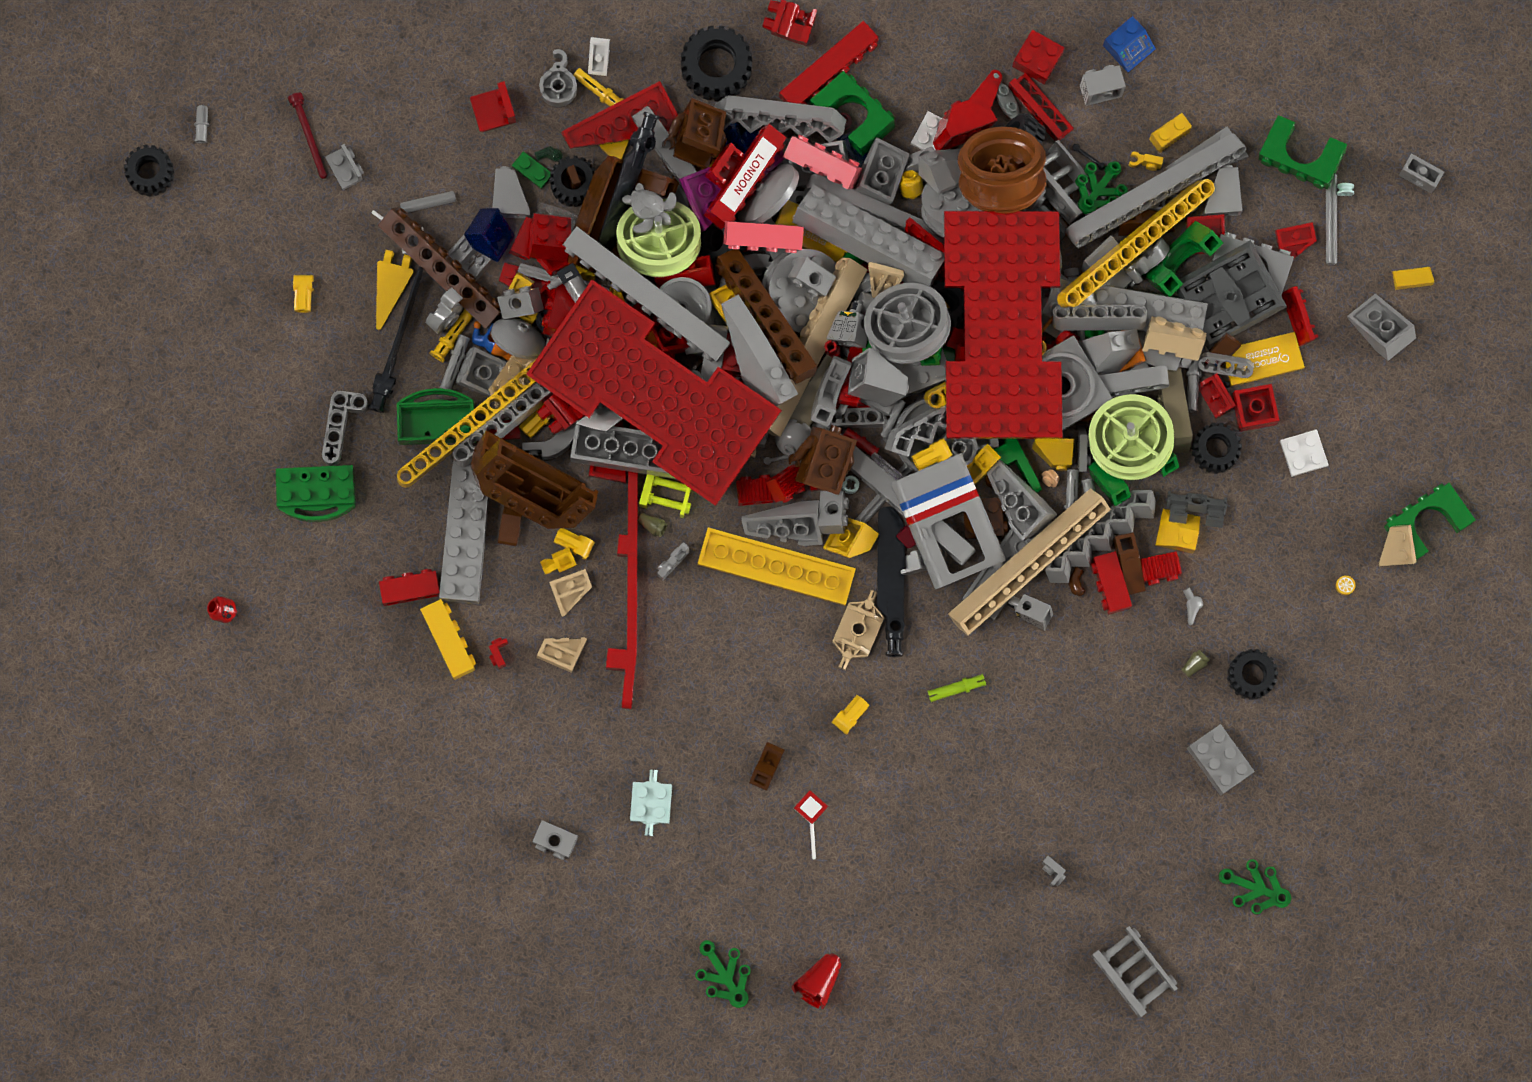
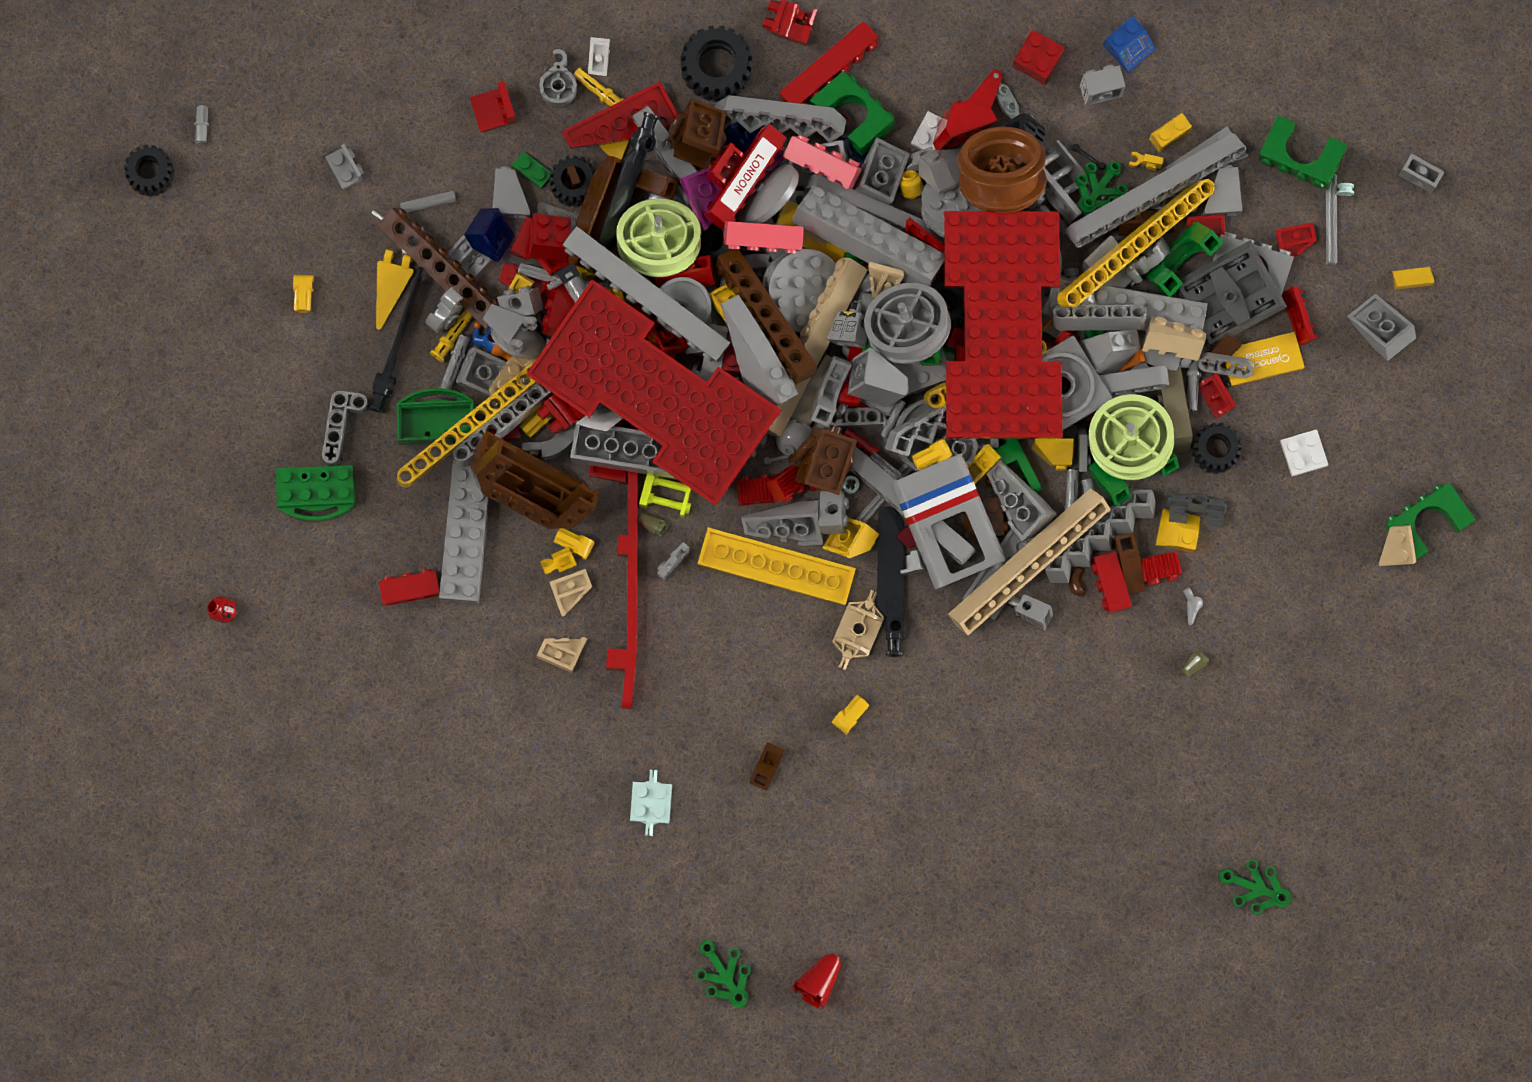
dark red piece [288,92,327,179] -> none
yellow brick [420,599,476,680] -> none
red bracket [489,638,508,669] -> none
reddish brown slope [498,506,523,546] -> none
light grey brick [532,821,578,860] -> none
clear green arm [534,146,563,162] -> none
light grey animal [622,183,676,233] -> none
light grey brick [788,257,836,298] -> none
piece [794,791,828,859] -> none
red pin [824,340,841,358] -> none
lime pin [927,674,986,702] -> none
red fence [1008,73,1074,142] -> none
light grey bracket [1041,856,1066,887] -> none
light nougat plate [1042,469,1060,488] -> none
light grey fence [1091,926,1178,1018] -> none
light grey brick [1187,724,1255,796] -> none
black tyre [1227,649,1278,700] -> none
red brick [1231,384,1280,432] -> none
yellow tile [1335,576,1355,595] -> none
none -> light grey flag [483,304,537,353]

